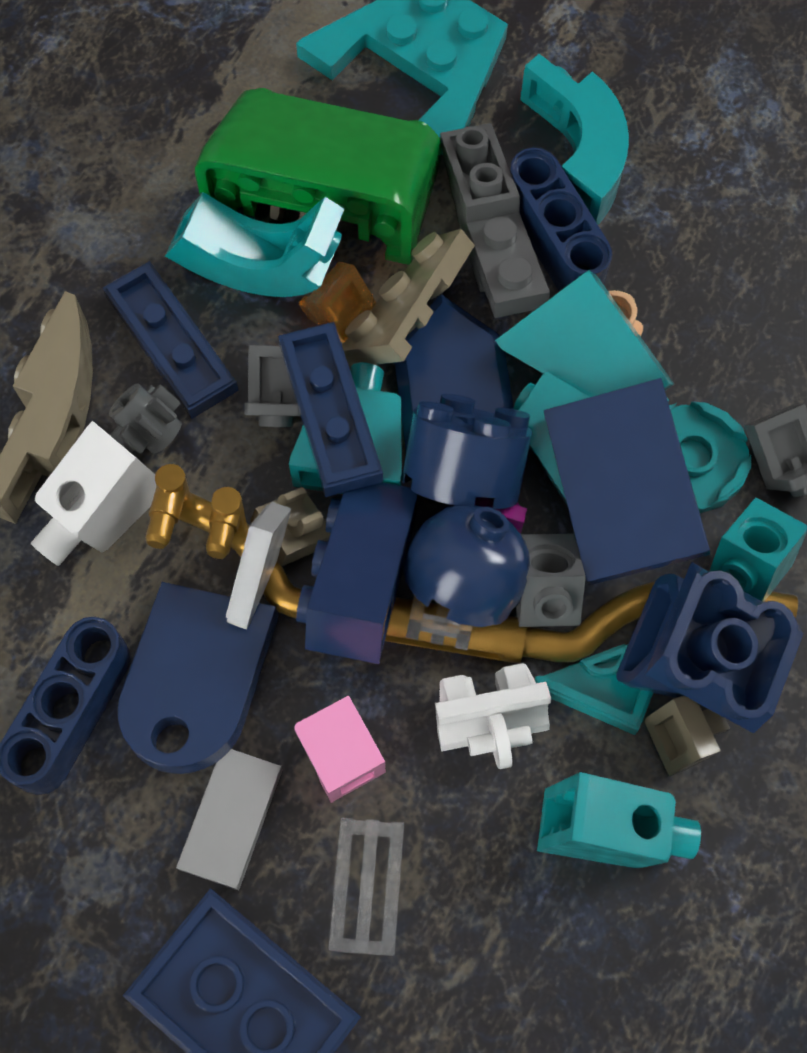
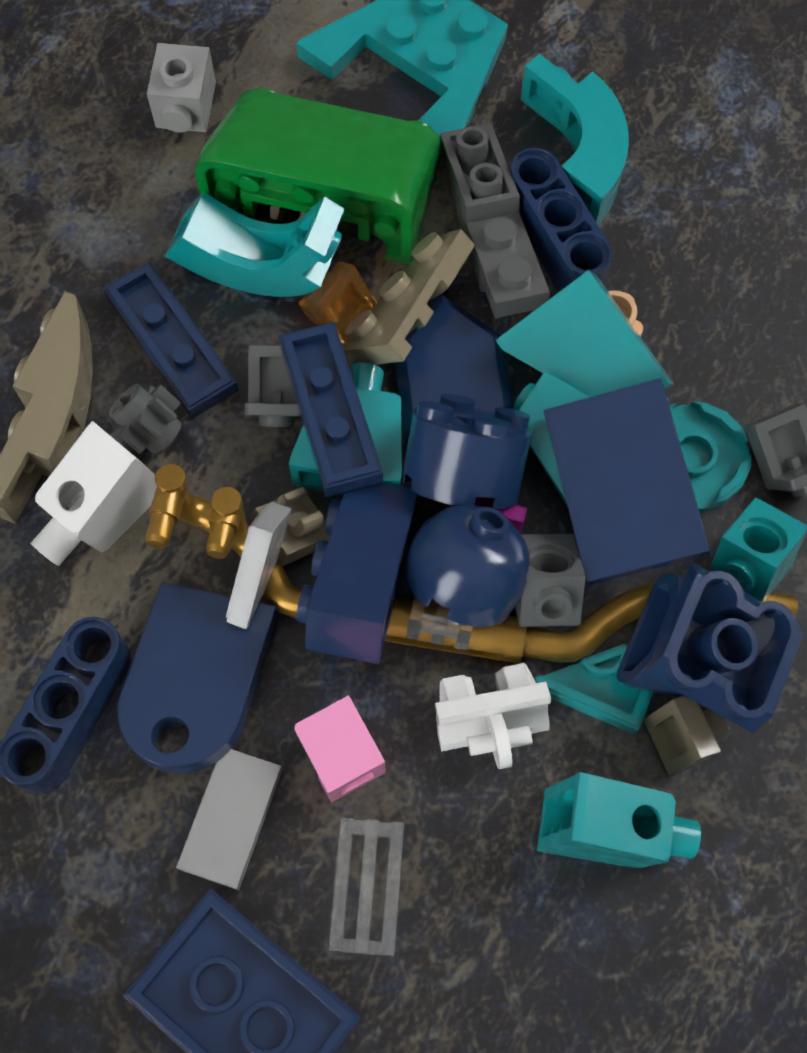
none -> light grey brick [147,43,216,132]

